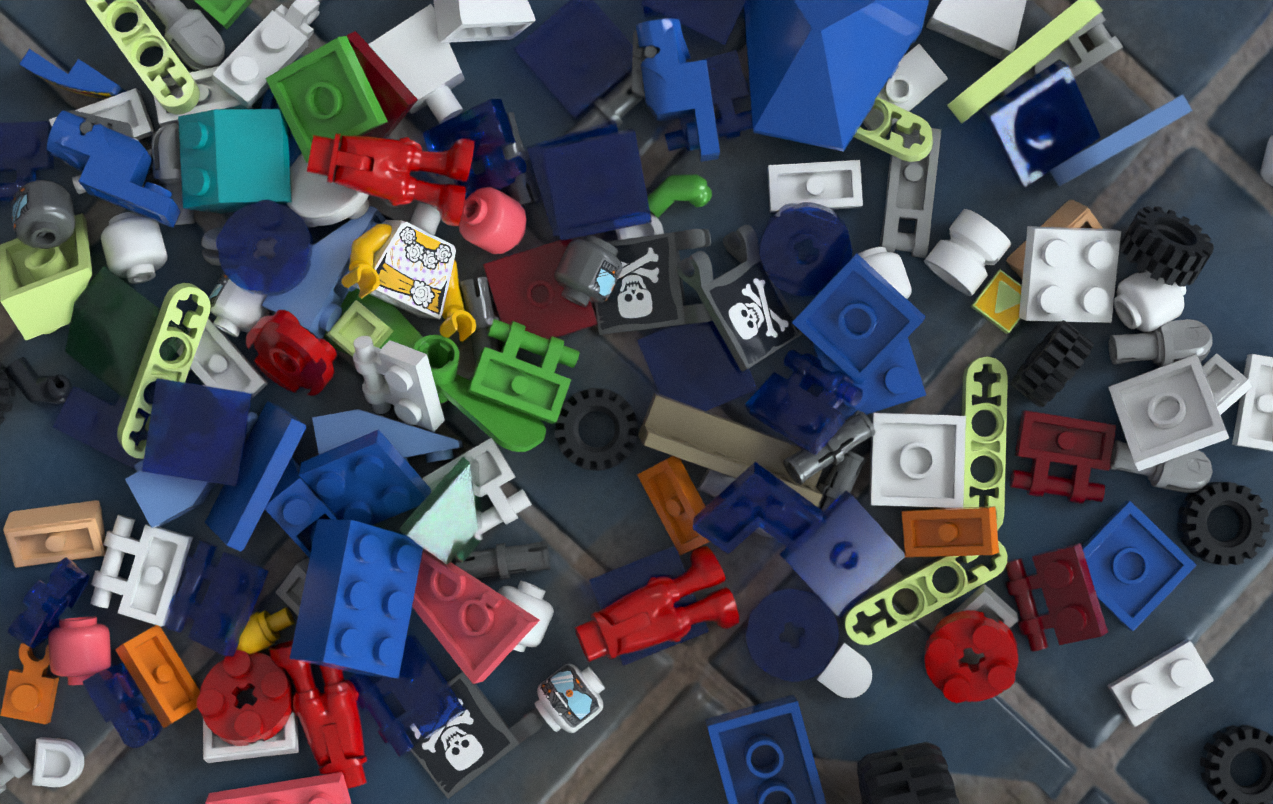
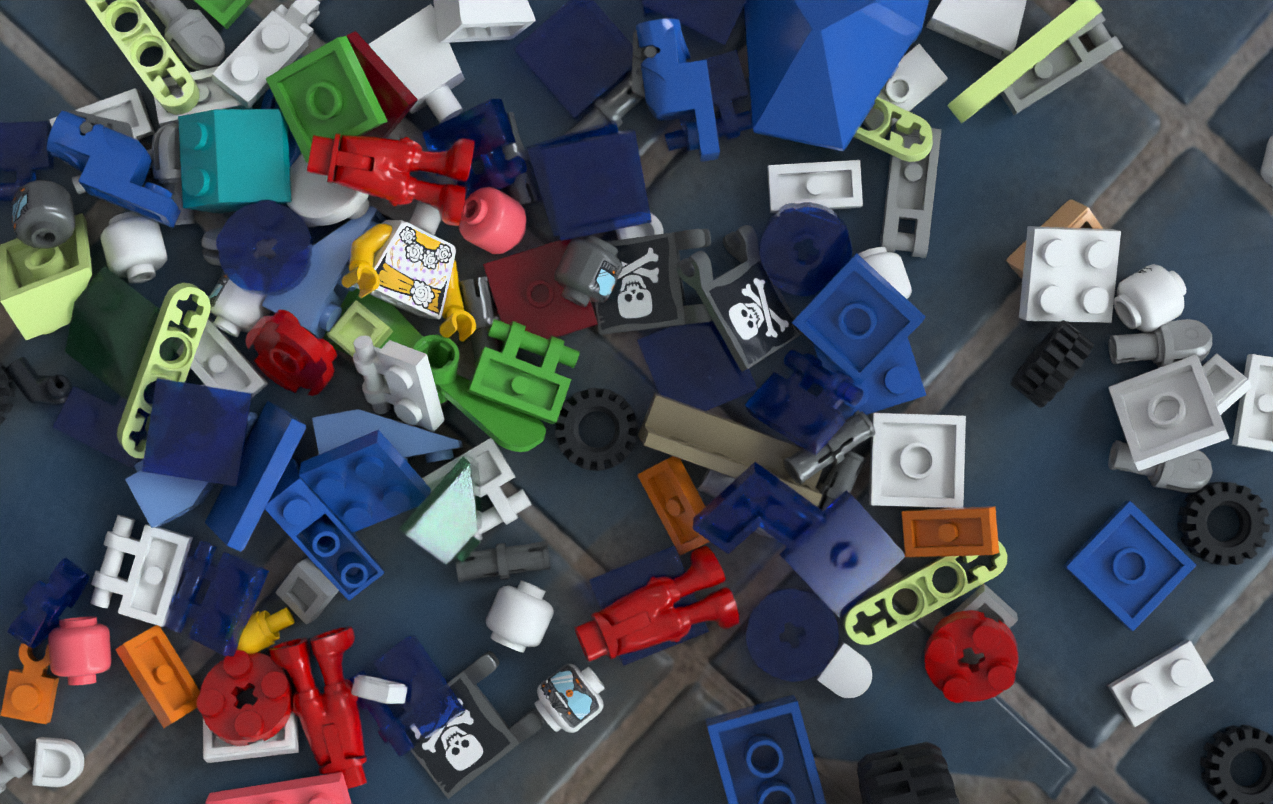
light nougat slope [3,500,107,568] -> none
blue slope [19,49,126,99] -> none
clear blue plate [83,663,162,748] -> none
blue brick [290,519,425,679] -> none
coral wing [412,547,540,684] -> none
bright green arm [642,174,712,218] -> none
white wheel [924,209,1011,296] -> none
yellowish green beam [962,357,1008,531] -> none
tile [970,269,1022,334] -> none
clear blue plate [982,59,1101,187] -> none
dark red plate [1005,543,1108,652] -> none
dark red plate [1010,410,1116,504] -> none
medium blue tile [1050,94,1192,187] -> none
black tyre [1120,206,1214,287] -> none
none -> white tile [351,675,408,704]

